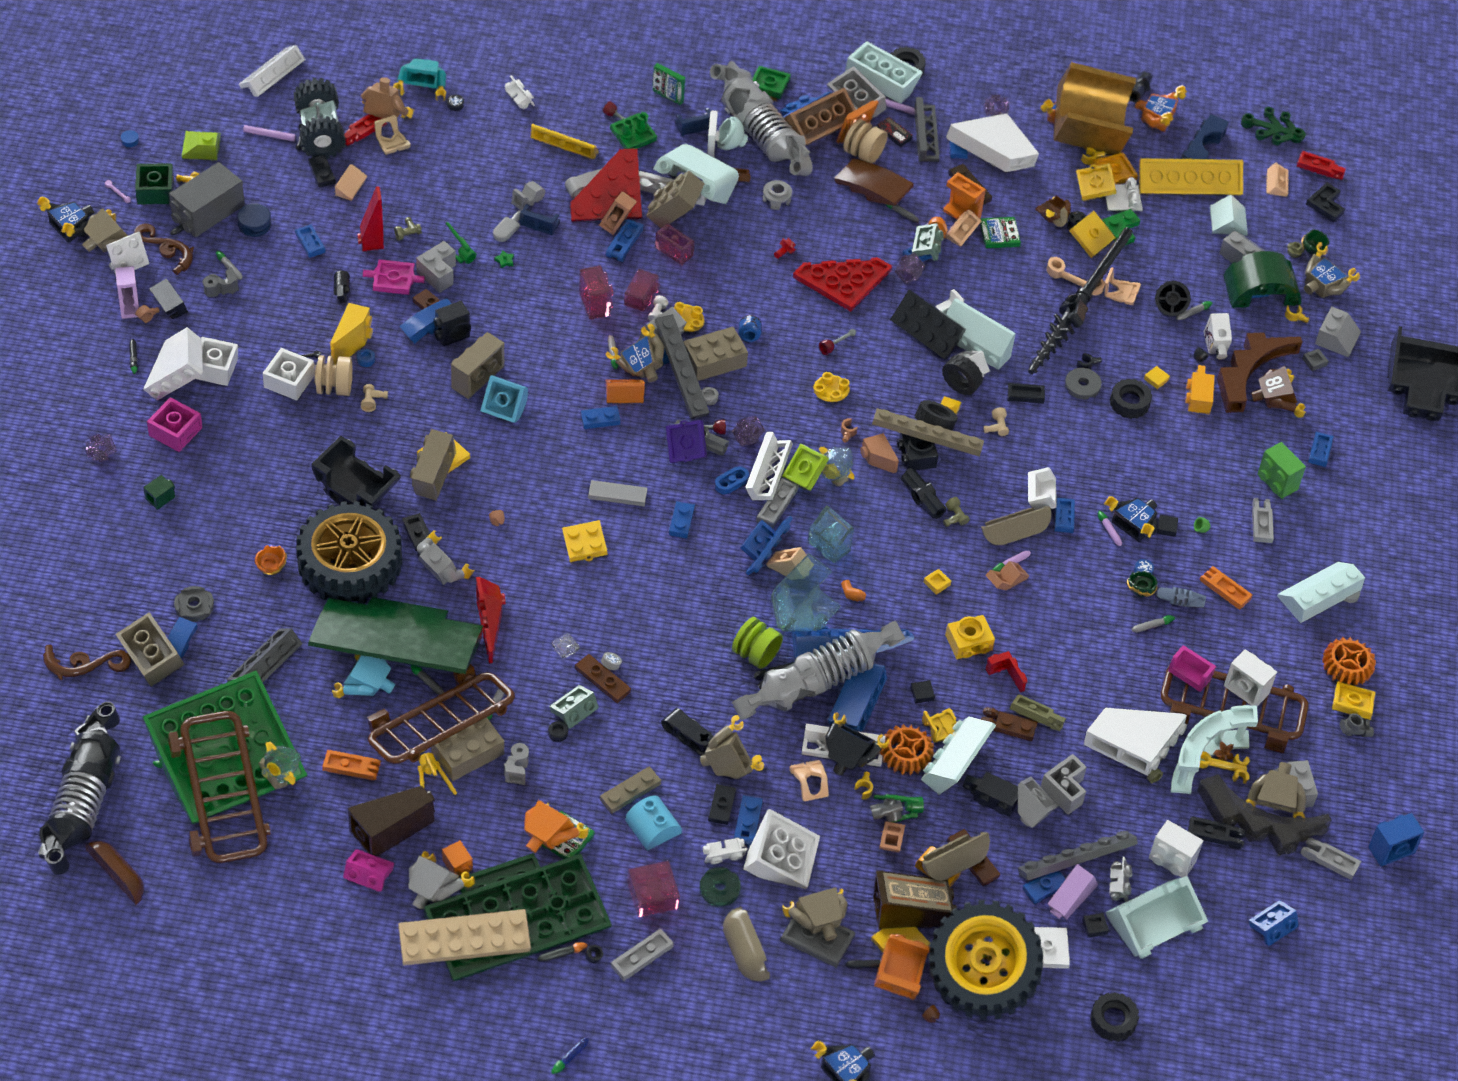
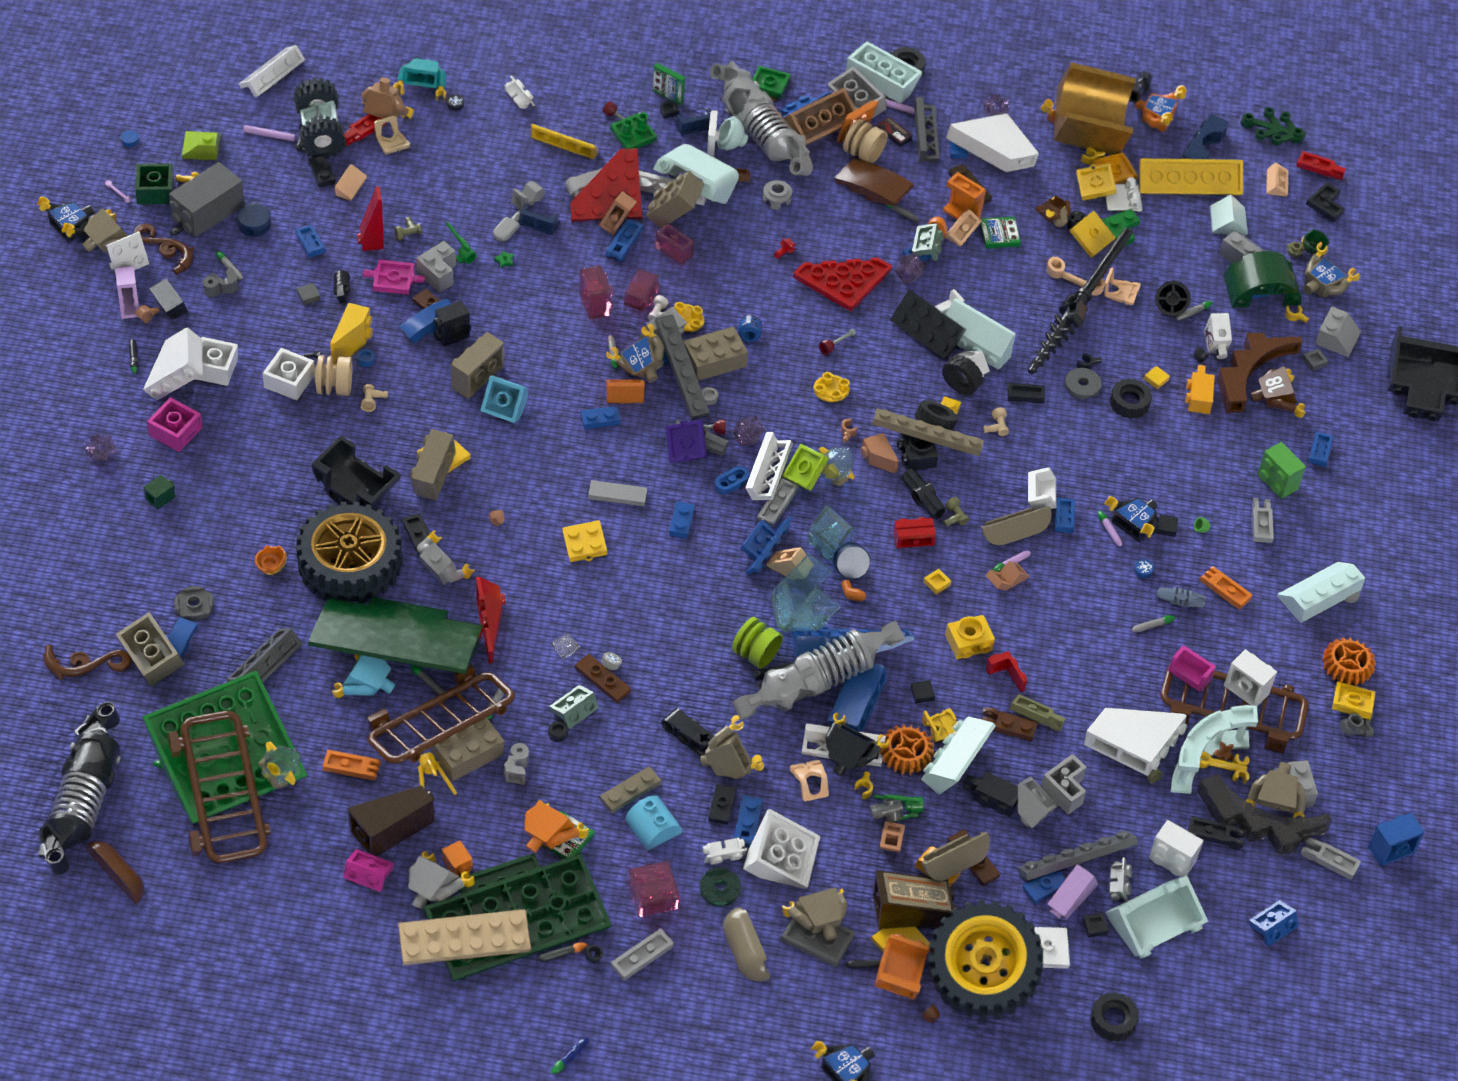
dark green hair [1127,571,1158,597] -> none
none -> dark grey tile [296,283,320,305]
none -> black tile [660,101,680,119]
none -> head [833,542,871,580]
none -> red brick [893,517,936,548]

